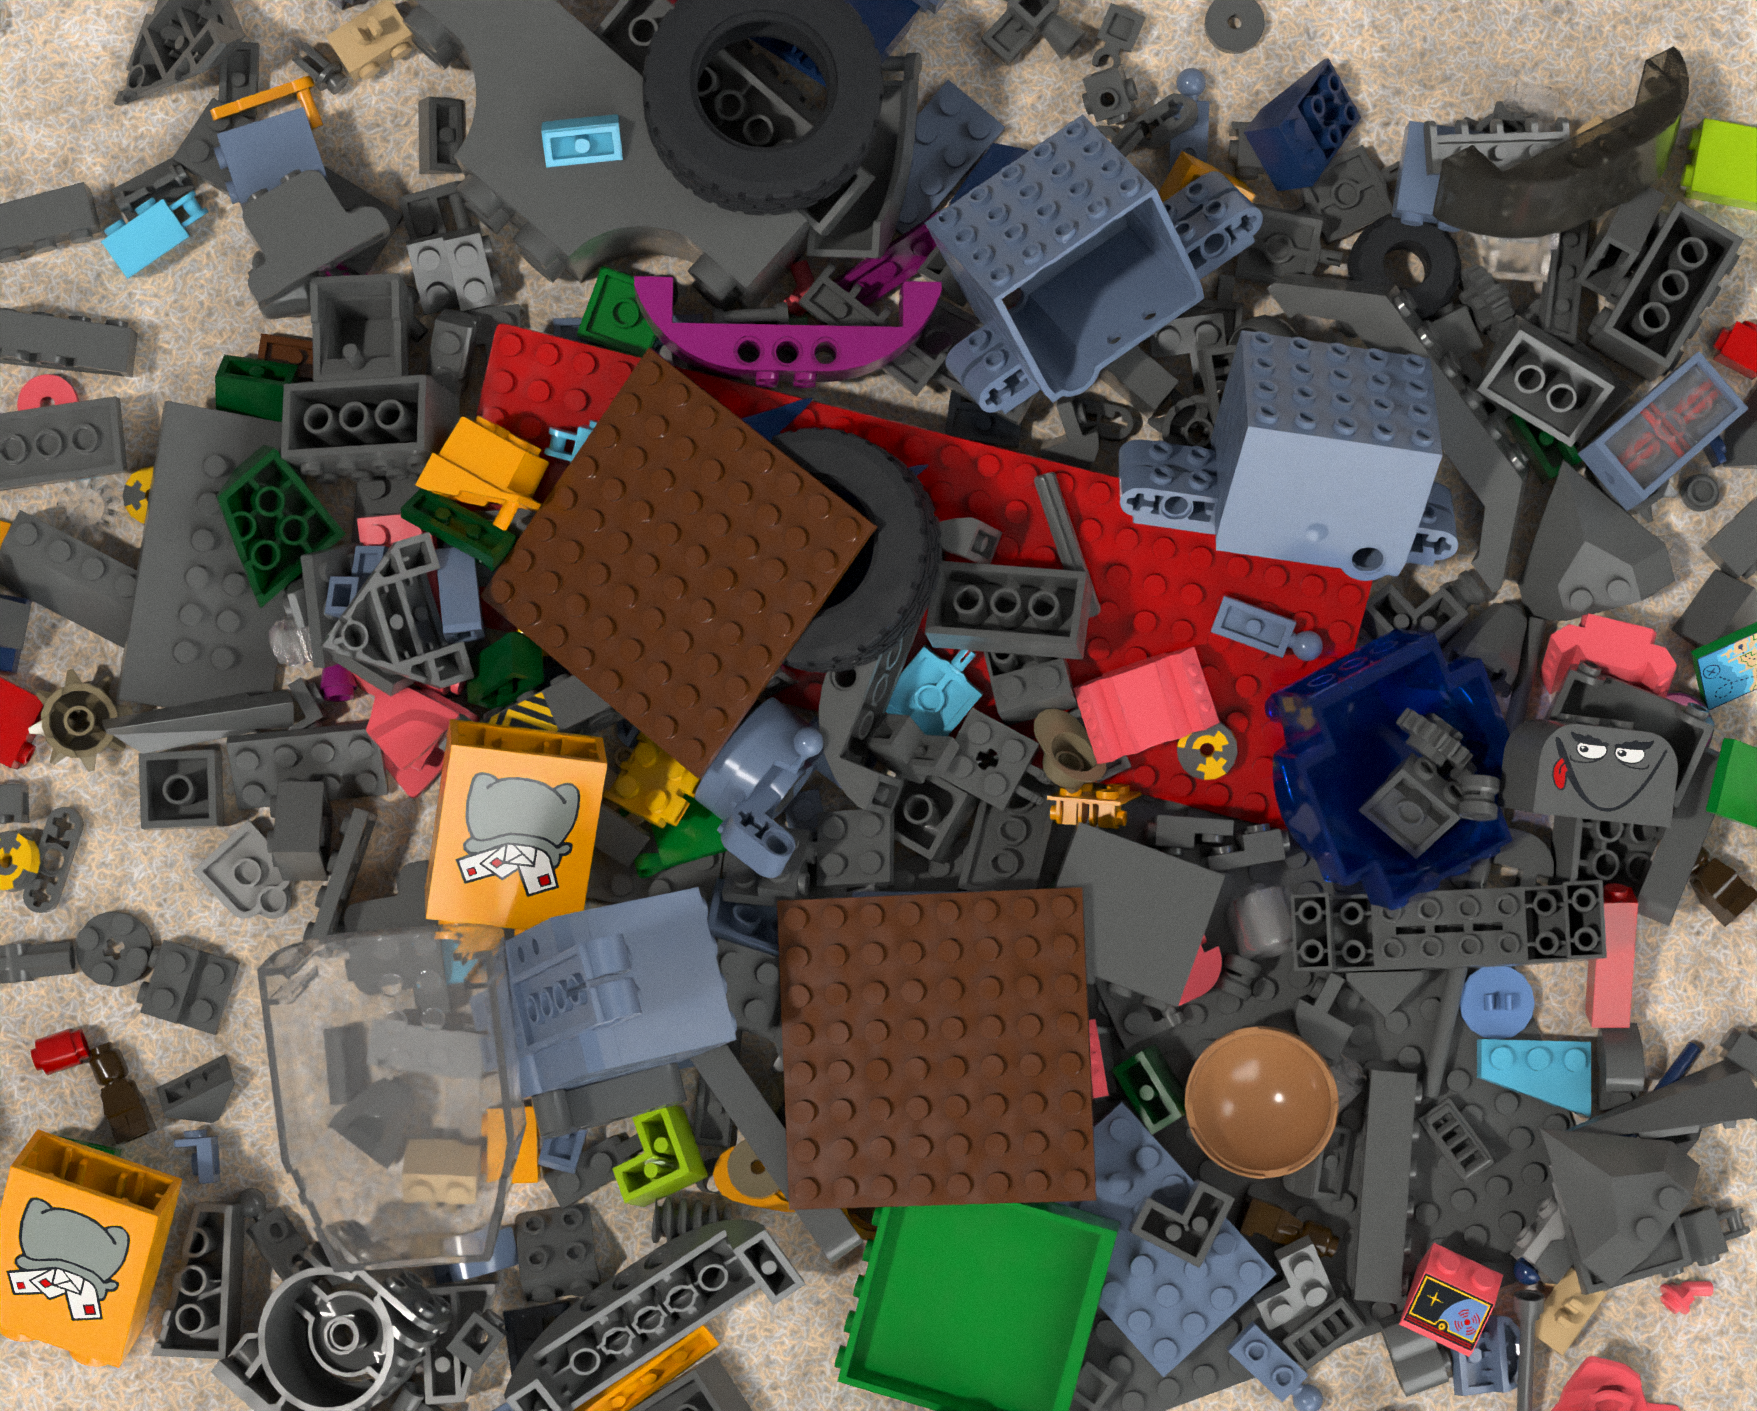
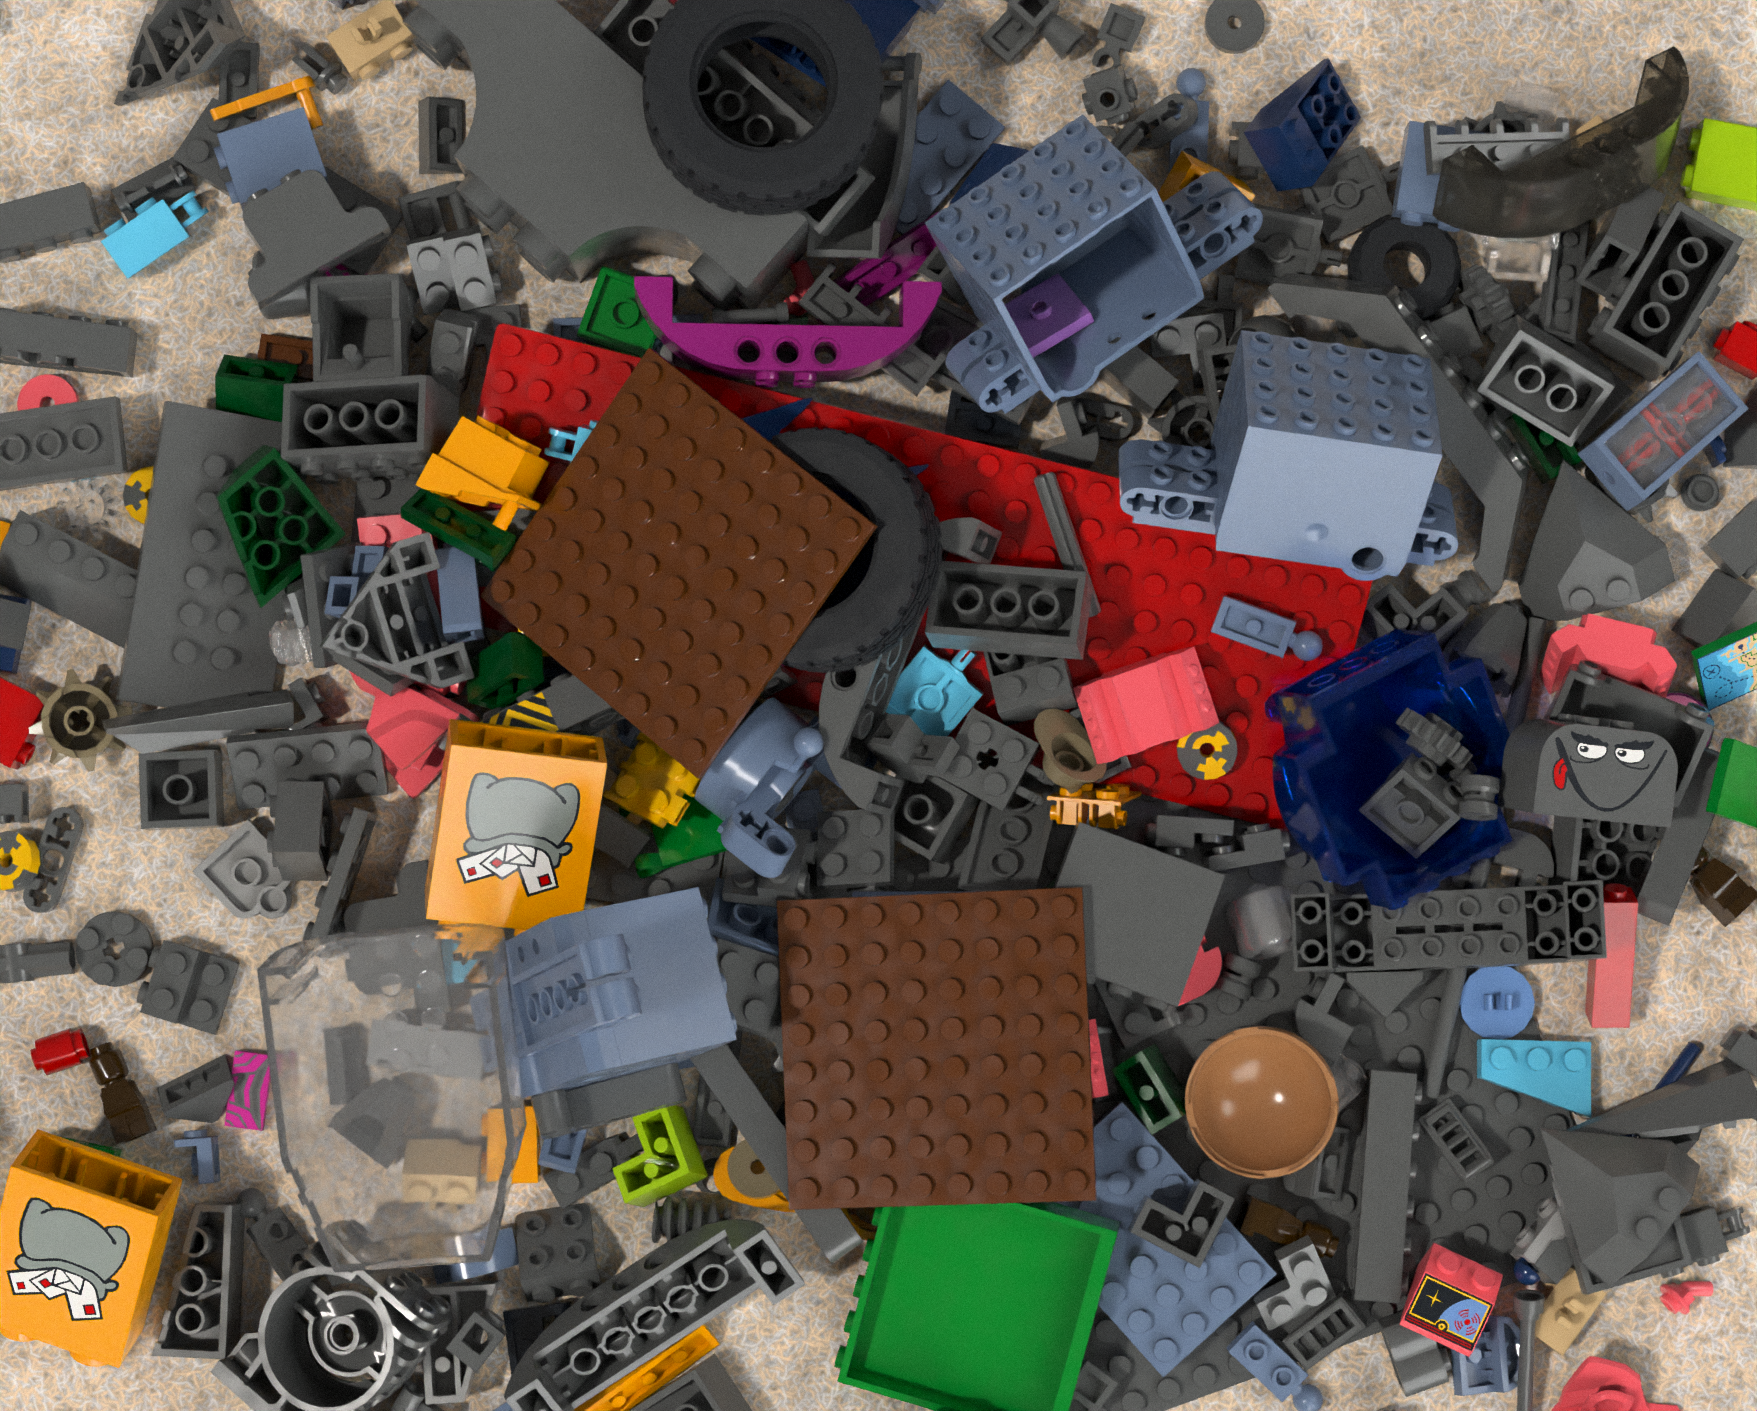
magenta cone [320,664,357,702] -> none
medium azure slope [541,114,623,168] -> none
dark grey brick [1596,1023,1644,1111] -> none
none -> tile [224,1050,274,1131]
none -> medium lavender plate [1004,273,1094,358]

